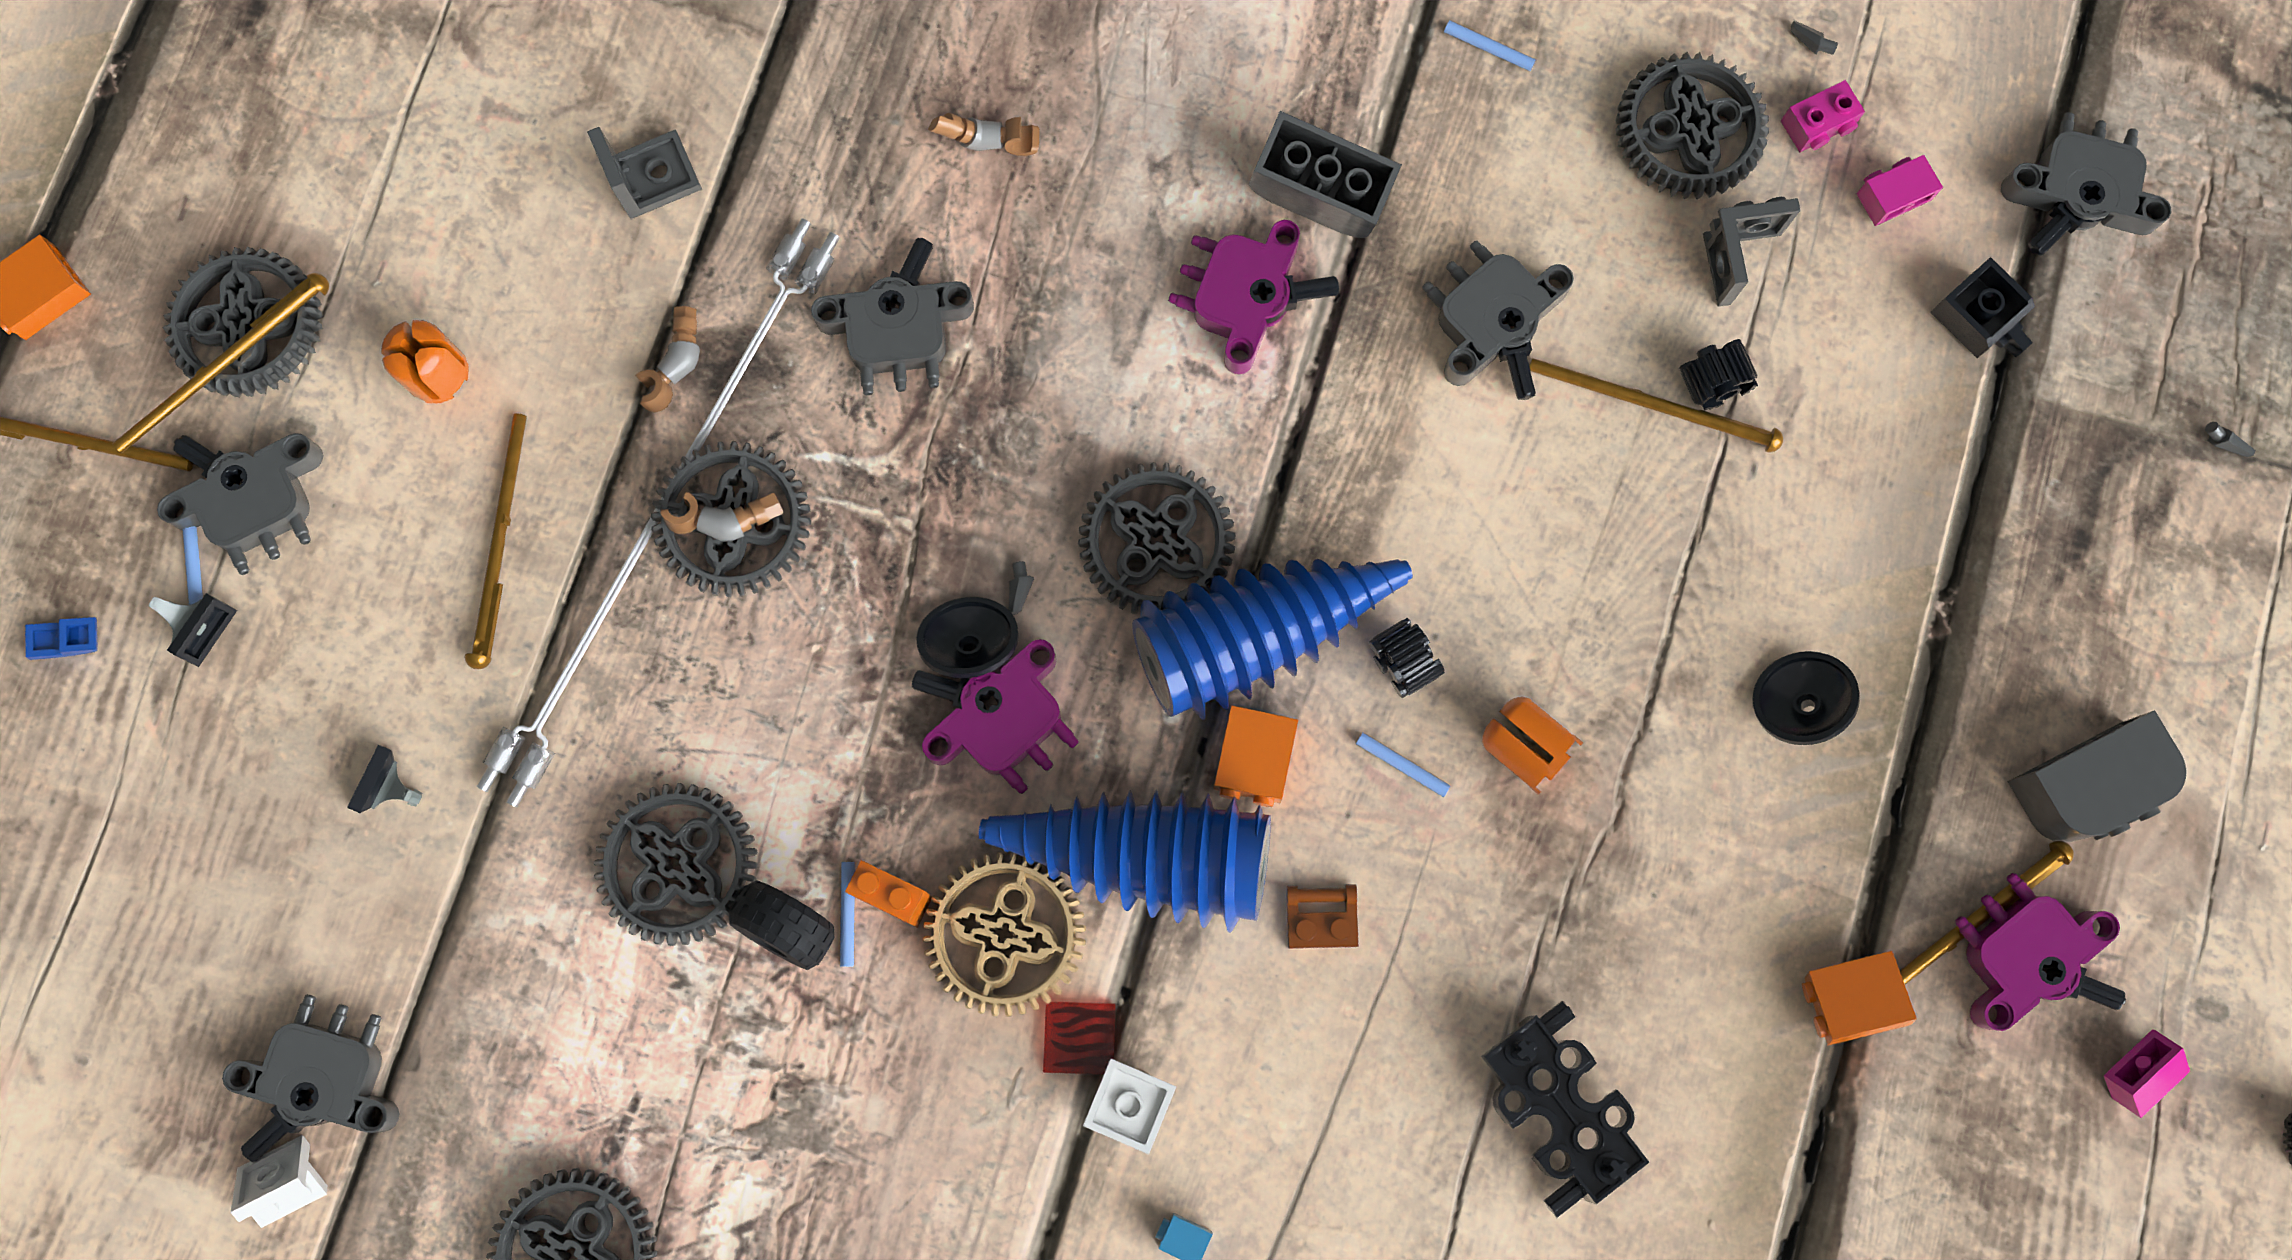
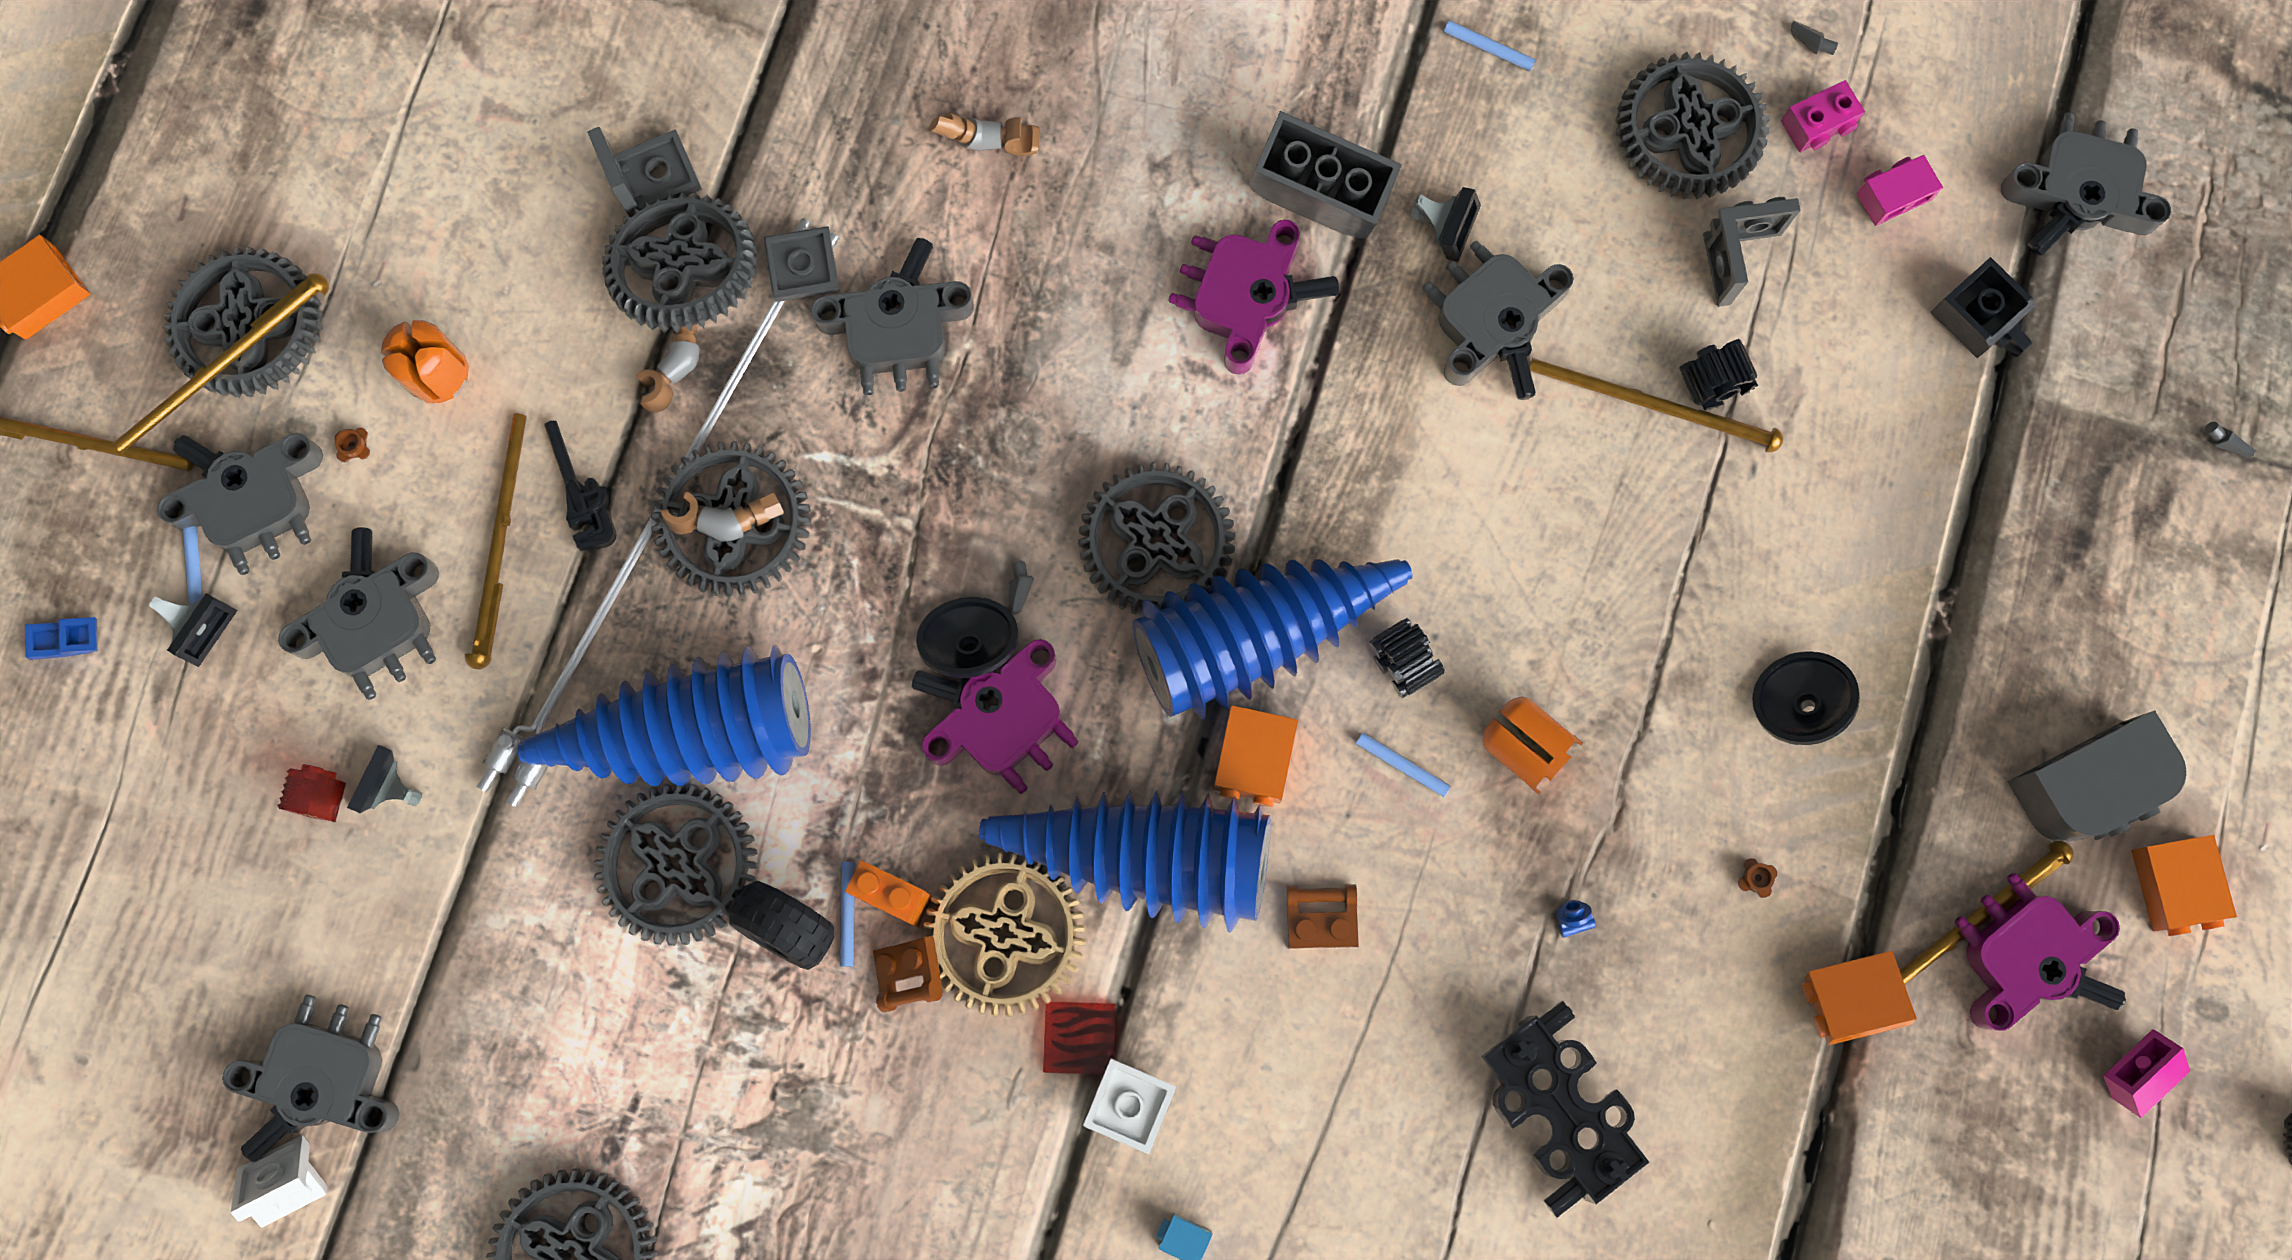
none -> clear red brick [277,764,346,822]
none -> piece [278,527,439,700]
none -> dark orange plate [335,428,370,463]
none -> blue cone [518,645,811,786]
none -> black piece [544,420,617,551]
none -> dark grey gear [602,192,758,333]
none -> dark grey tile [764,226,840,302]
none -> dark orange plate [873,937,943,1012]
none -> black piece [1411,187,1481,262]
none -> blue plate [1557,900,1596,938]
none -> dark orange plate [1738,858,1777,898]
none -> orange brick [2131,835,2237,936]

